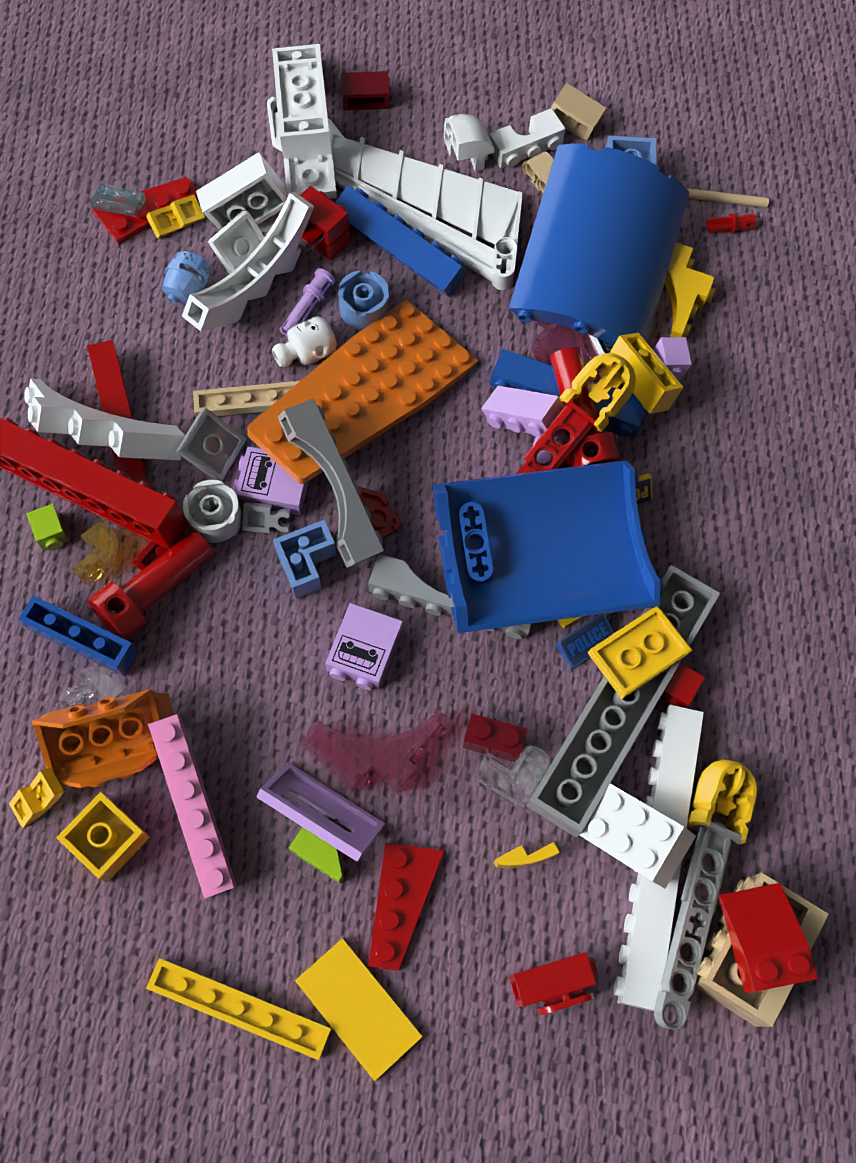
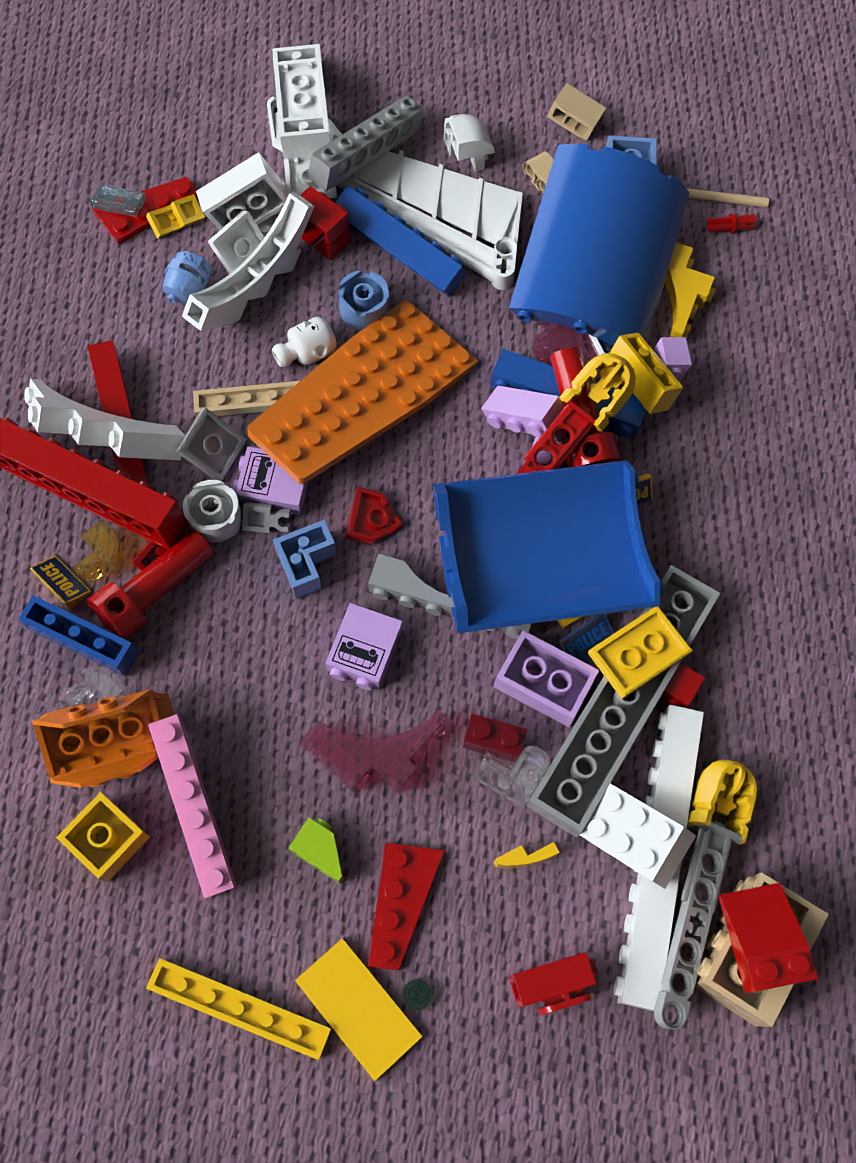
yellow slope [9,767,64,828] -> none
lime brick [26,503,69,551] -> none
lavender piece [257,762,385,862] -> none
light grey arch [277,398,384,568] -> none
lavender pin [279,268,335,336] -> none
dark red brick [341,71,390,111] -> none
blue beam [459,502,493,583] -> none
white arch [489,108,565,169] -> none
none -> slope [30,555,91,610]
none -> light grey brick [308,96,424,192]
none -> clear green tile [402,978,433,1011]
none -> lavender brick [494,630,599,727]

